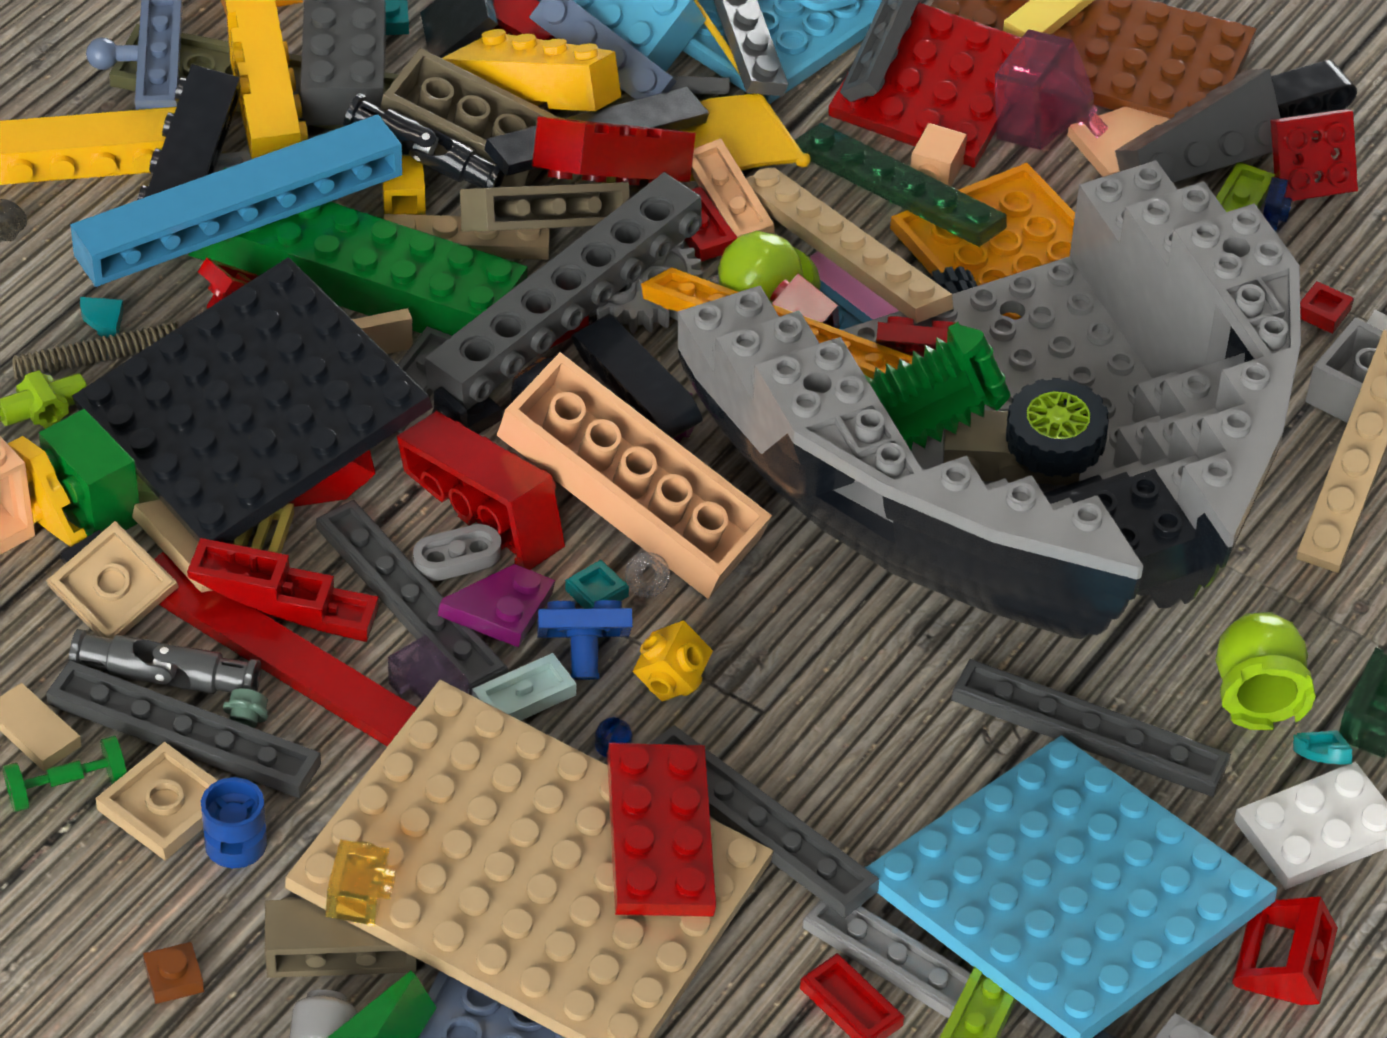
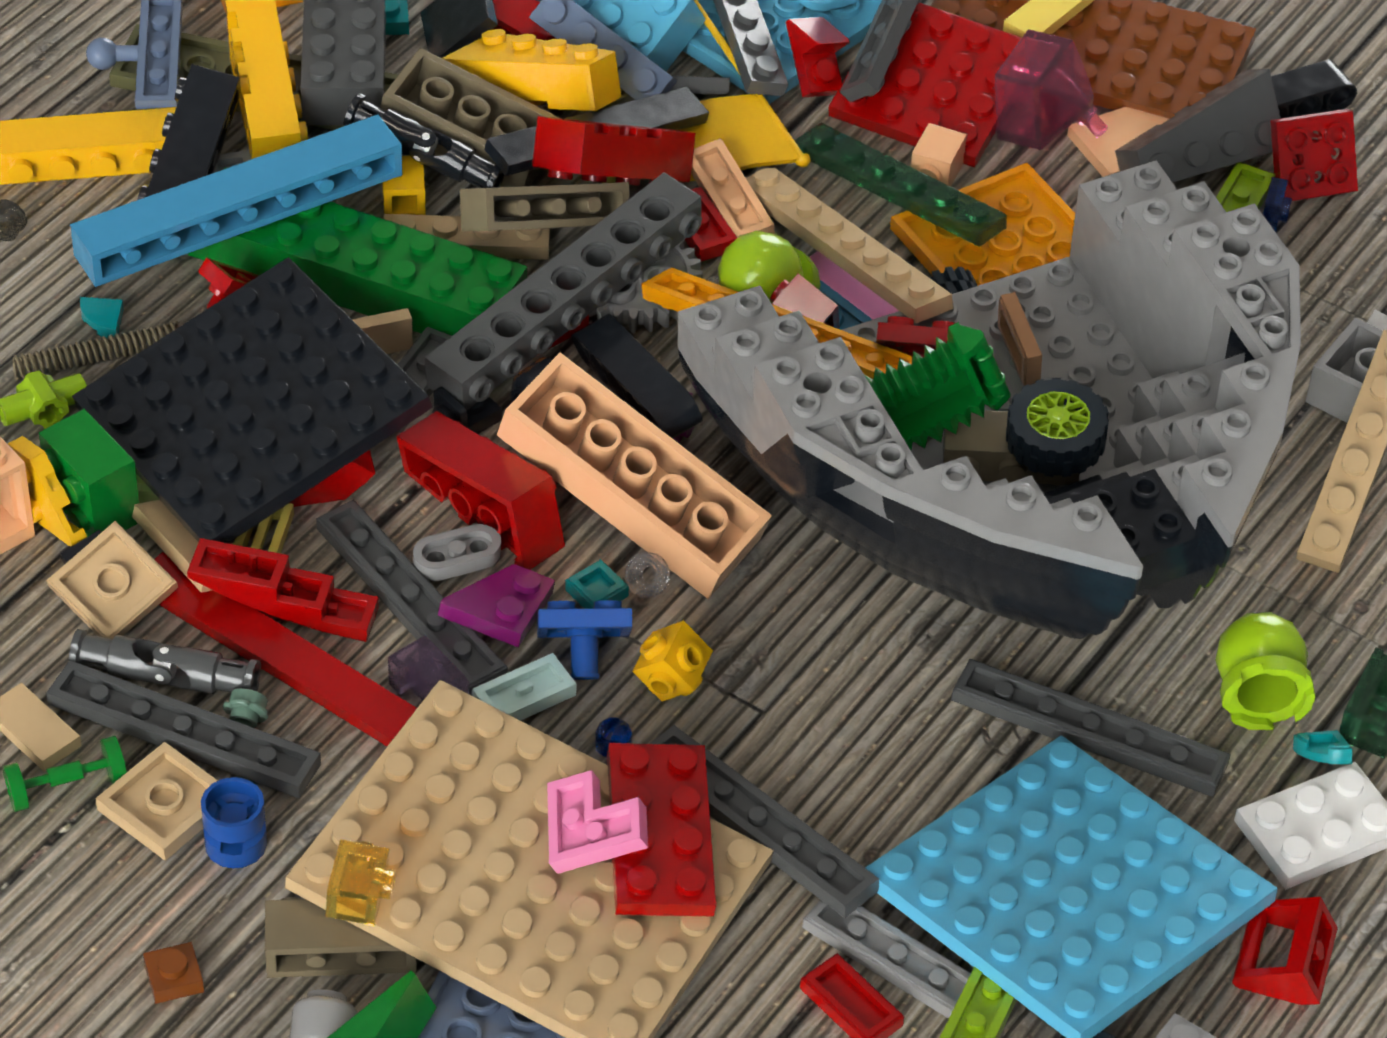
red plate [1300,281,1354,334] -> none
none -> bright pink plate [547,770,648,874]
none -> red slope [785,17,850,98]
none -> medium nougat tile [998,292,1042,386]

